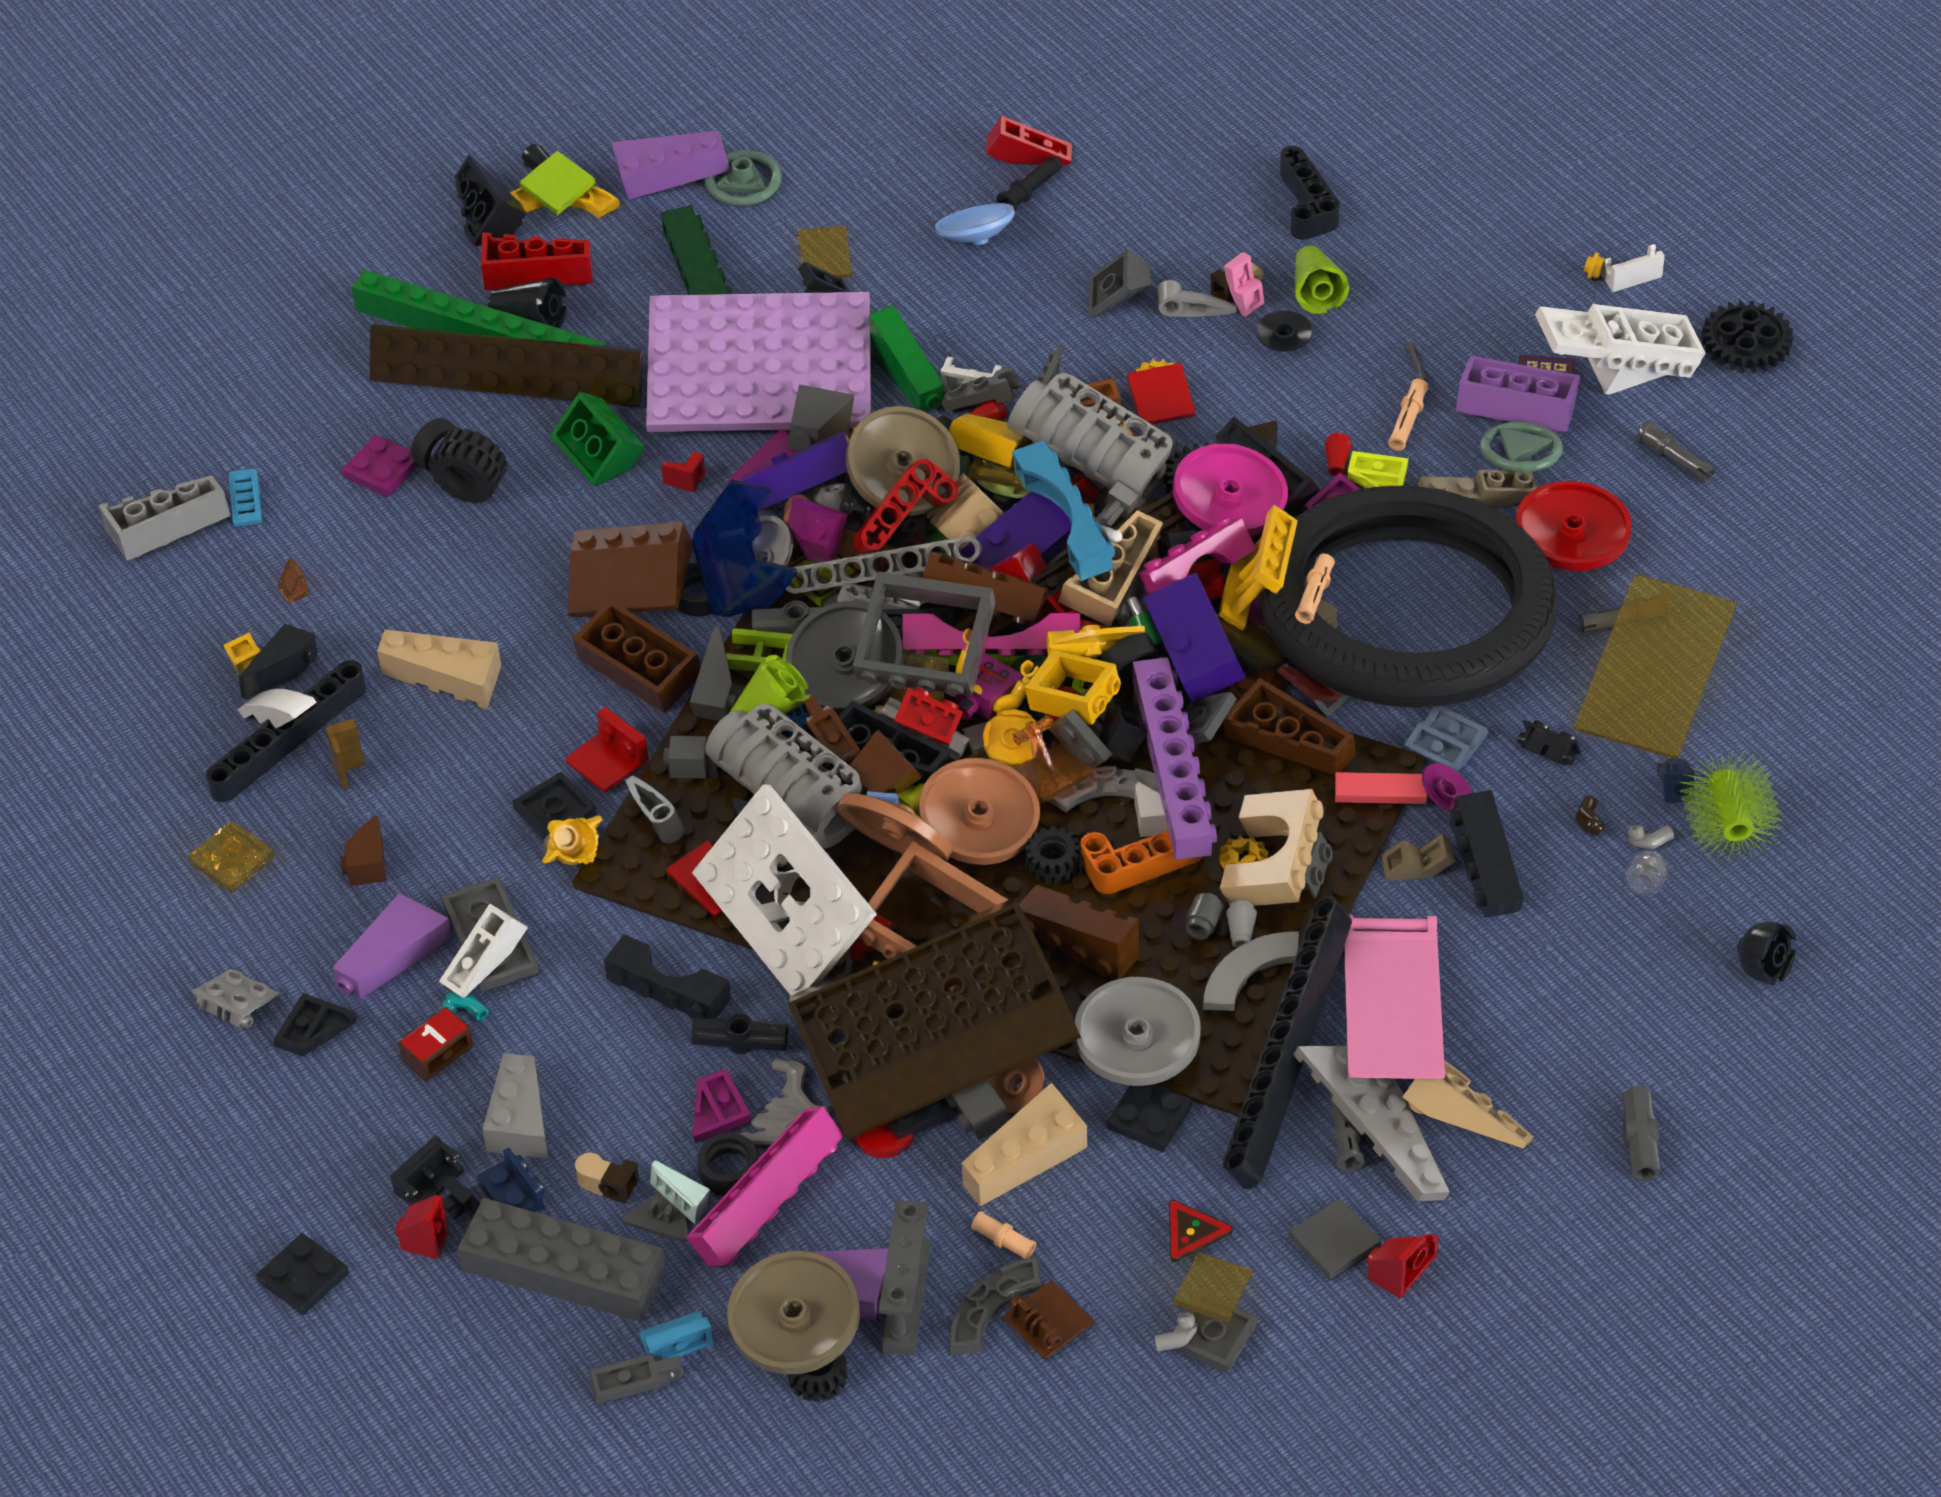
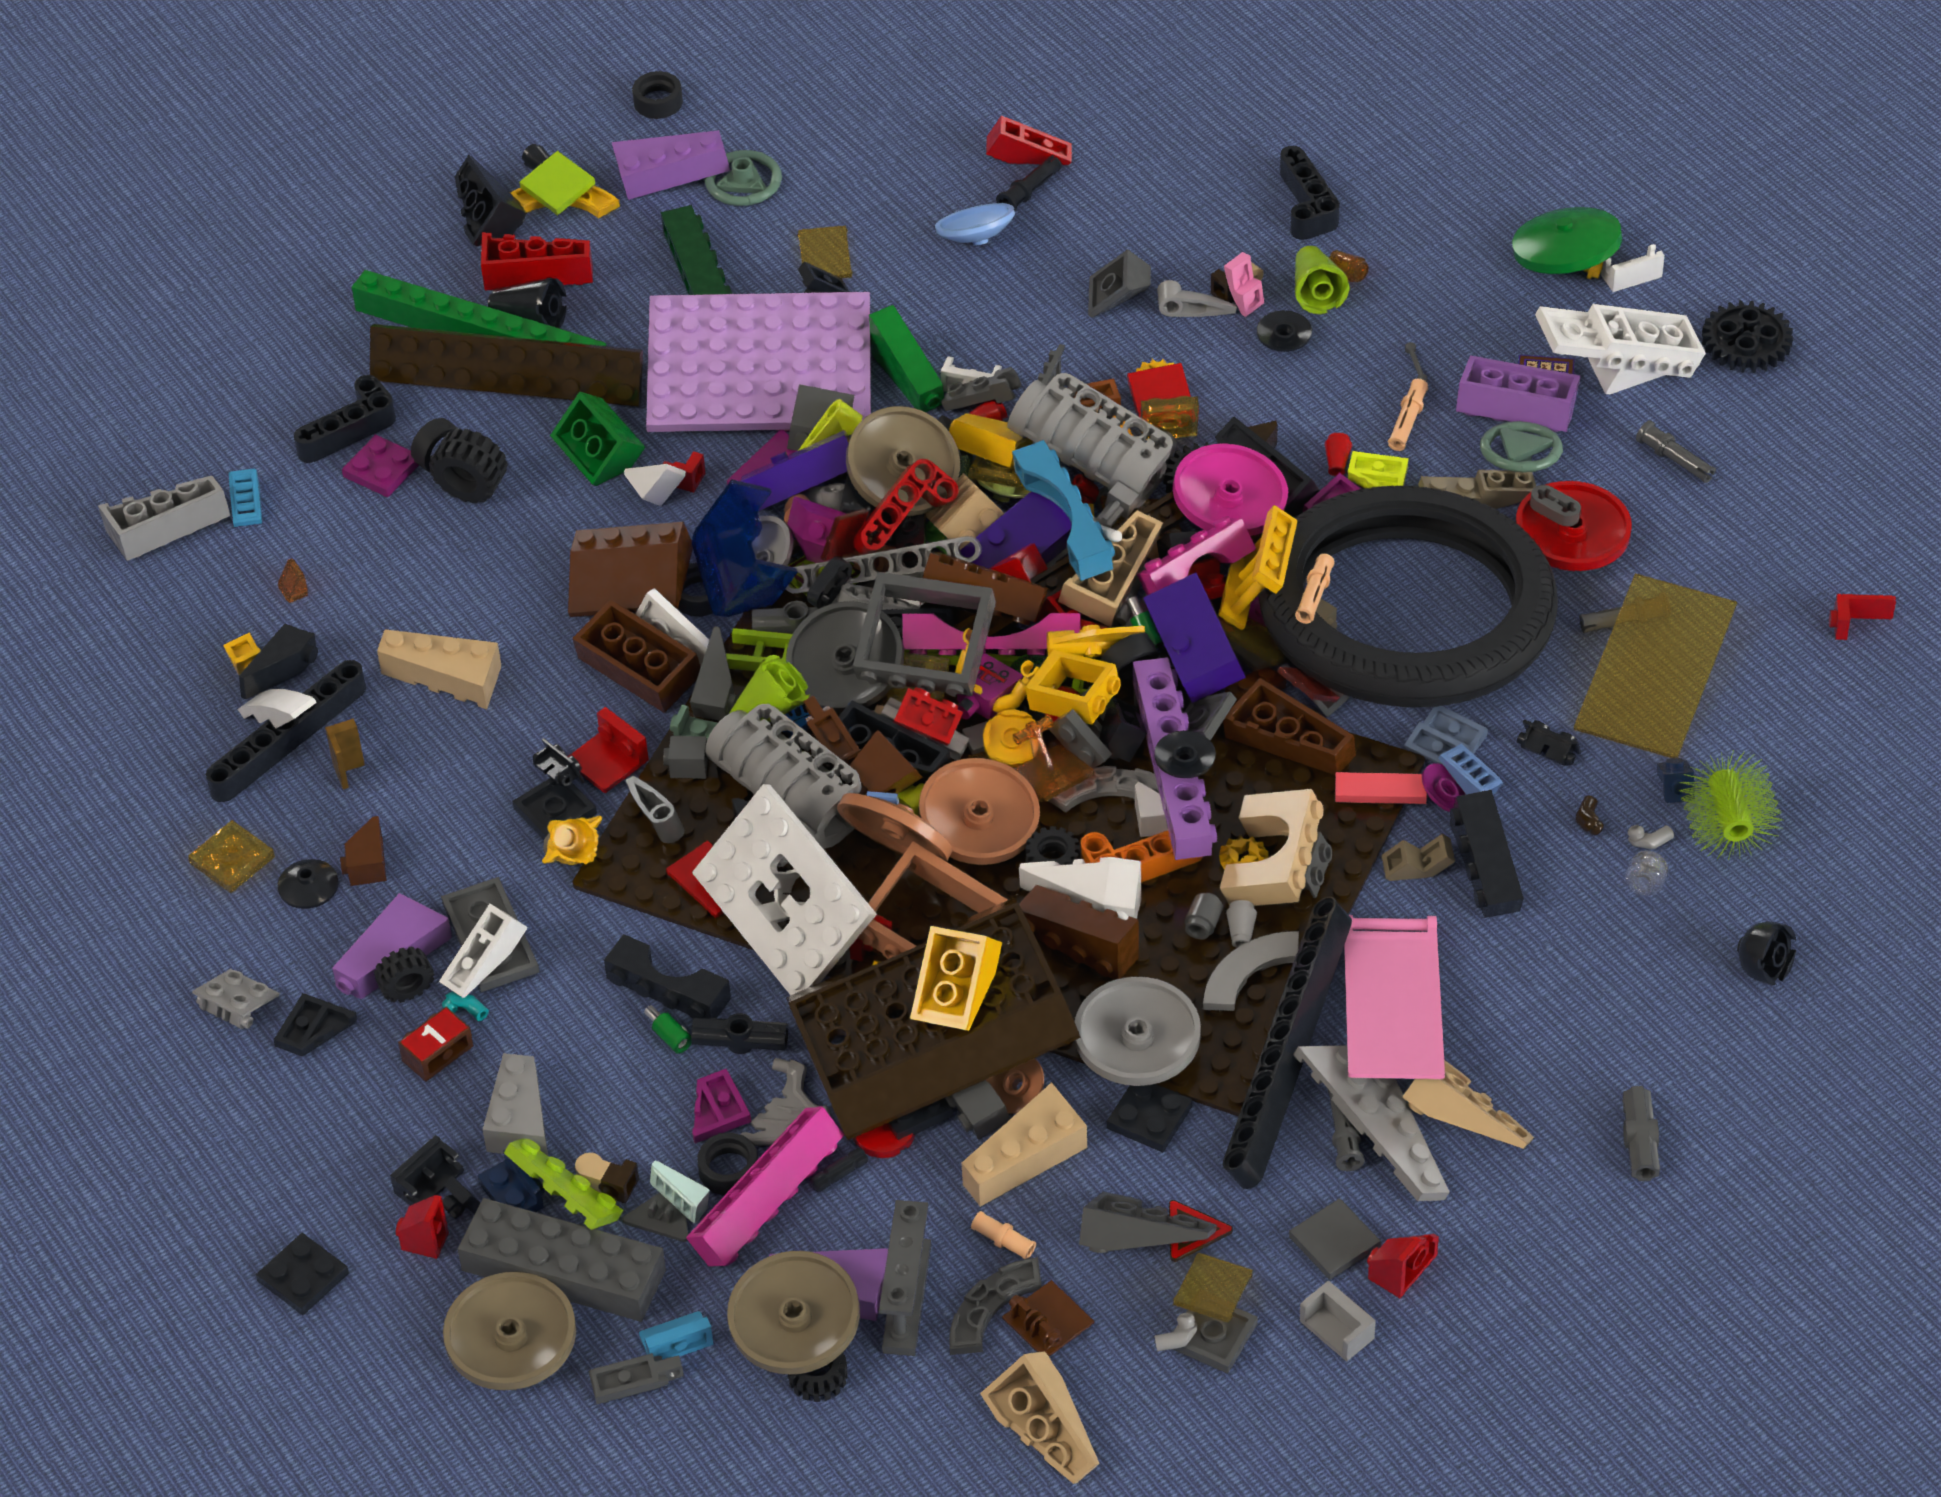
none -> black dish [278,859,338,909]
none -> black beam [294,375,396,463]
none -> black tyre [374,947,435,1003]
none -> dark tan dish [443,1272,576,1390]
none -> lime wing [504,1139,623,1230]
none -> black hinge [533,738,585,787]
none -> white slope [624,464,686,506]
none -> black tyre [632,71,683,119]
none -> white wing [635,588,709,666]
none -> green piece [644,1005,692,1054]
none -> sand green bracket [670,705,717,740]
none -> neon yellow piece [798,399,863,451]
none -> black beam [807,556,852,609]
none -> black axle [810,1148,868,1192]
none -> clear red piece [820,508,869,561]
none -> yellow slope [910,926,1002,1031]
none -> tan wedge [980,1351,1100,1484]
none -> white wedge [1019,857,1141,920]
none -> dark grey wedge [1079,1192,1217,1253]
none -> clear yellow plate [1140,396,1199,440]
none -> black dish [1154,730,1216,778]
none -> light grey panel [1300,1280,1376,1362]
none -> clear orange cone [1329,250,1369,282]
none -> medium blue slope [1438,743,1503,794]
none -> green dish [1512,207,1622,274]
none -> dark grey beam [1530,485,1581,526]
none -> red bracket [1829,594,1896,640]

